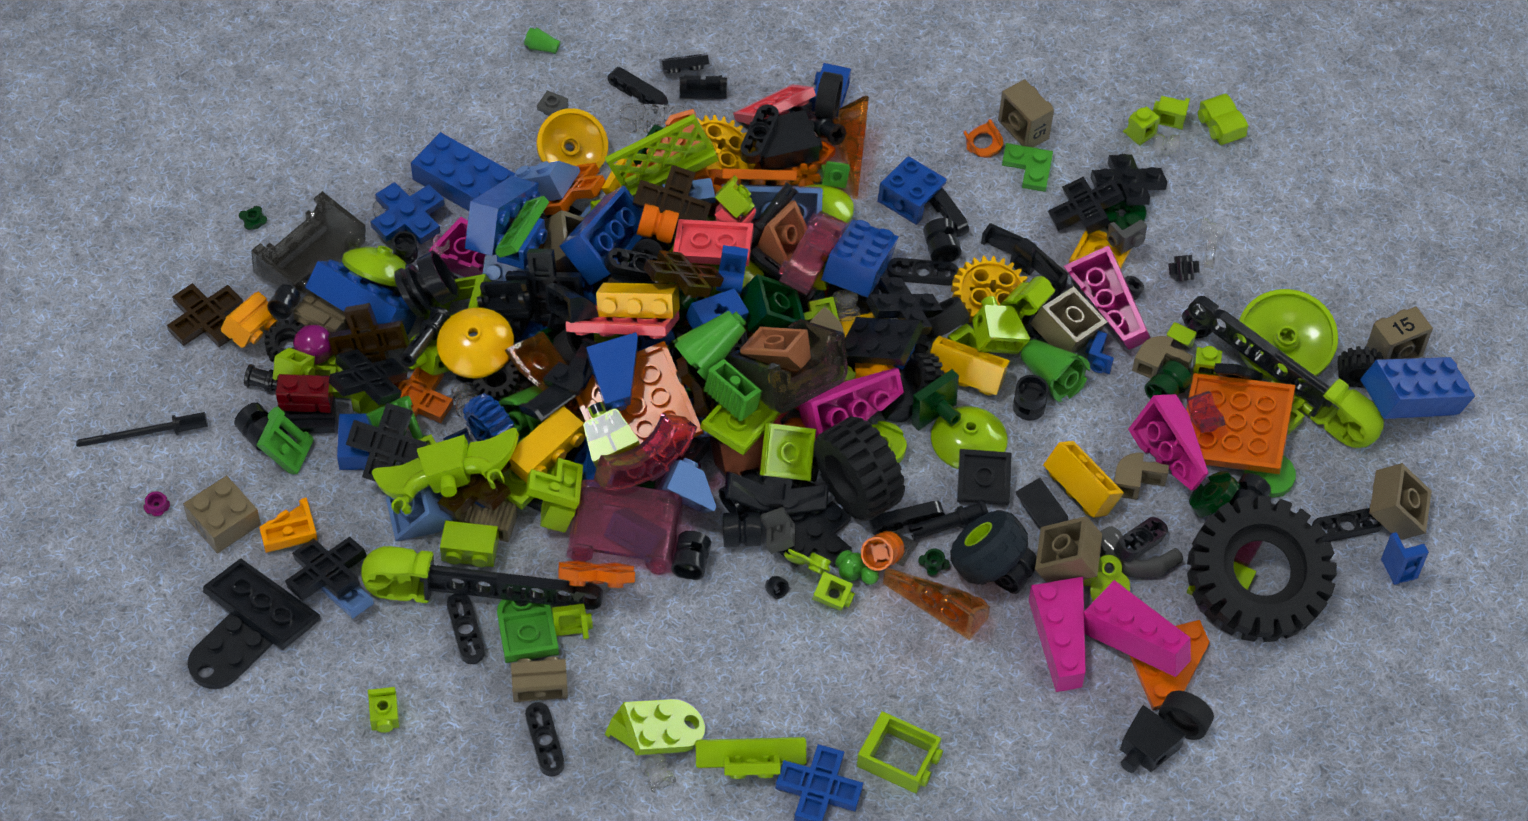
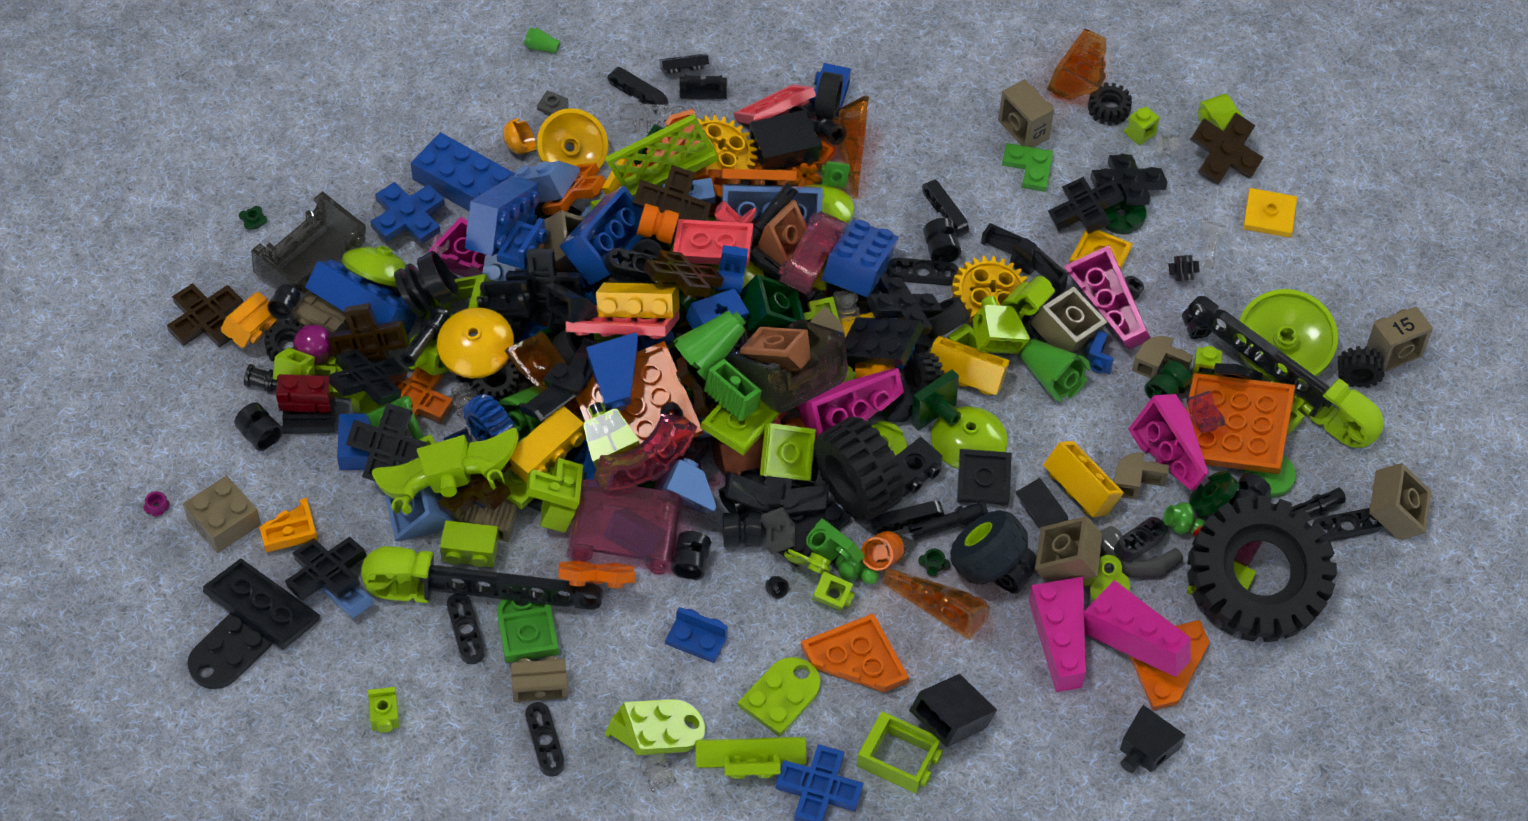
black piece [76,412,208,447] -> none
bright green plate [256,407,314,475] -> none
black wheel [392,231,418,264] -> none
bright green tile [495,196,549,258] -> none
lime bracket [552,604,593,639] -> none
lime brick [715,175,755,218] -> none
black beam [740,104,779,164] -> none
blue bracket [877,156,947,225] -> none
orange piece [964,119,1004,158] -> none
black wheel [1012,375,1049,421] -> none
dark grey bracket [1107,220,1148,254] -> none
lime brick [1153,96,1190,130] -> none
black tyre [1158,690,1214,740] -> none
lime slope [1166,322,1196,349] -> none
blue brick [1360,357,1475,419] -> none
blue panel [1381,532,1429,585] -> none
none -> light orange hair [503,118,536,155]
none -> black hinge [660,401,683,425]
none -> blue bracket [665,607,728,663]
none -> lime plate [737,657,820,737]
none -> orange plate [800,613,909,692]
none -> bright green plate [806,519,865,564]
none -> black brick [895,437,943,497]
none -> black brick [909,673,997,748]
none -> clear orange wedge [1047,28,1106,100]
none -> black tyre [1088,82,1132,126]
none -> bright green animal [1163,502,1205,537]
none -> dark brown plate [1189,112,1264,184]
none -> yellow plate [1243,188,1297,238]
none -> black pin [1290,487,1346,516]

